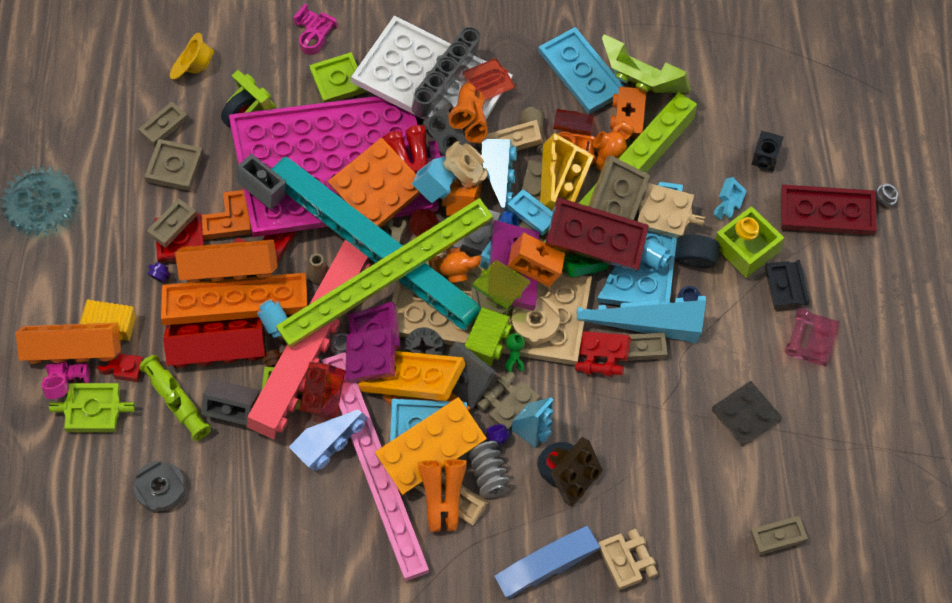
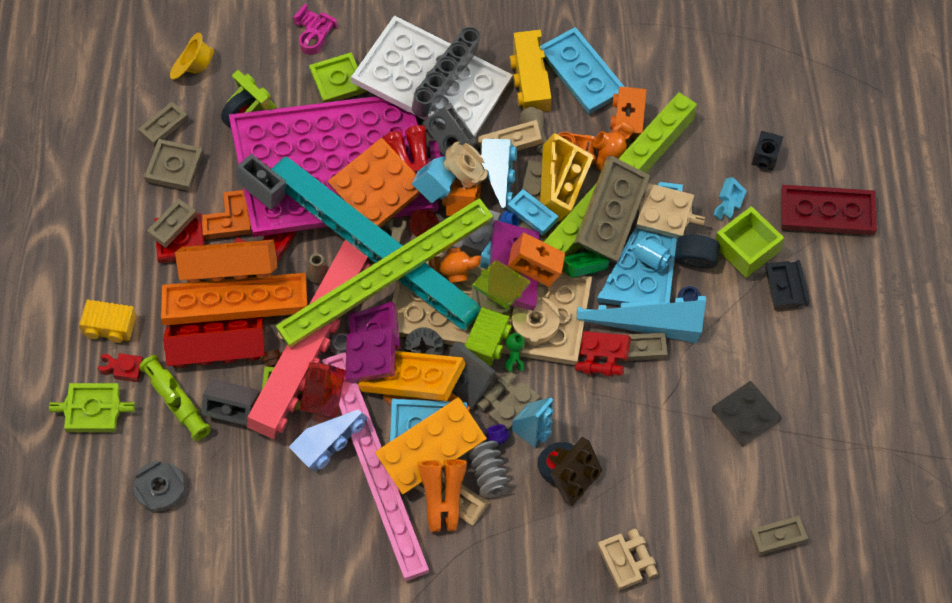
clear light blue gear [0,165,79,236] -> none
orange brick [15,322,121,364] -> none
dark pink piece [41,361,90,399] -> none
dark purple plate [147,262,171,282] -> none
medium azure brick [257,299,287,338] -> none
orange piece [448,83,488,144] -> none
clear red piece [462,58,516,100] -> none
medium blue slope [494,526,601,599] -> none
dark red plate [545,197,649,272] -> none
clear red piece [553,109,593,136] -> none
lime slope [602,34,691,93] -> none
yellow plate [735,217,759,241] -> none
clear pink plate [785,308,839,367] -> none
flat silver plate [876,184,898,206] -> none
none -> yellow wedge [509,30,551,112]

